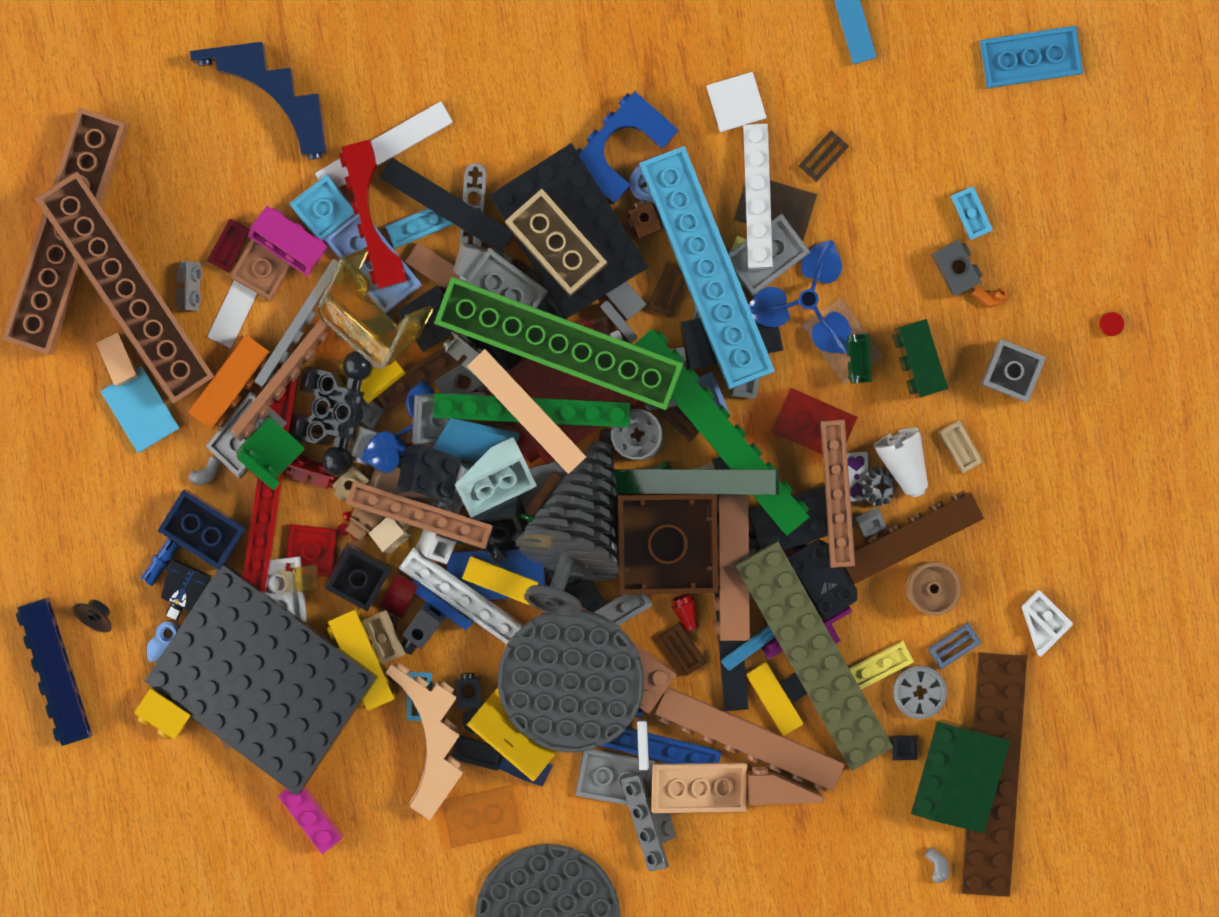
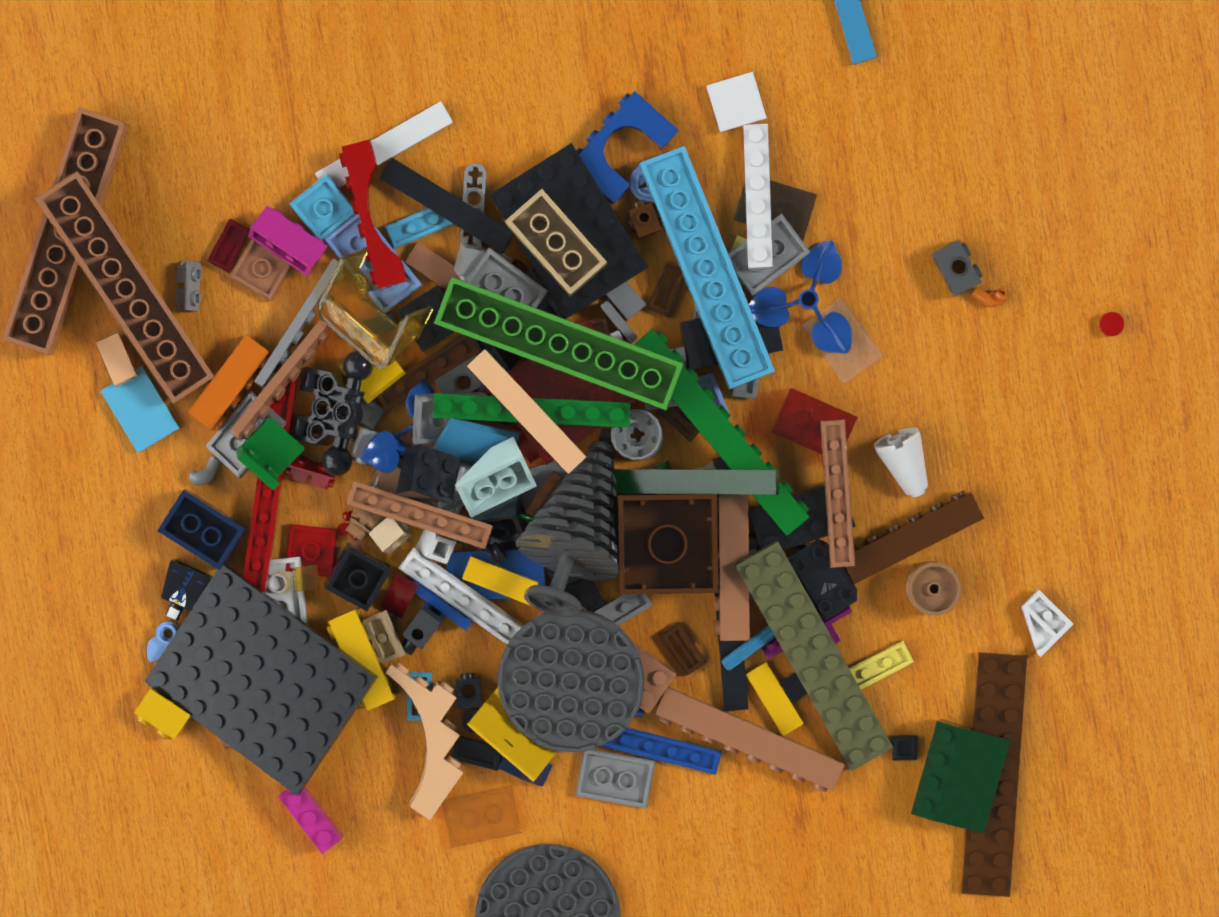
clear blue brick [16,597,93,746] -> none
black piece [73,599,112,633] -> none
blue pin [140,538,180,586] -> none
dark blue arch [190,42,327,160] -> none
white sticker [207,280,257,348] -> none
tan brick [333,464,370,502] -> none
light grey hinge [443,331,482,376] -> none
dark grey bracket [621,775,677,871] -> none
white tile [637,719,649,770] -> none
light nougat tile [651,762,747,813] -> none
red cone [671,593,699,631] -> none
nougat slope [747,766,823,805] -> none
clear smoke tile [798,130,849,182] -> none
dark green hinge [845,334,872,384] -> none
tile [847,452,869,501] -> none
light grey plate [856,507,887,539] -> none
dark grey gear [862,467,898,506] -> none
dark green brick [892,319,948,398] -> none
light grey wheel [893,665,947,719] -> none
light grey arm [924,847,949,883] -> none
sand blue tile [927,622,981,669] -> none
tan tile [938,420,984,474] -> none
medium azure plate [950,186,993,240] -> none
dark azure tile [979,26,1083,89] -> none
light grey brick [979,339,1046,403] -> none

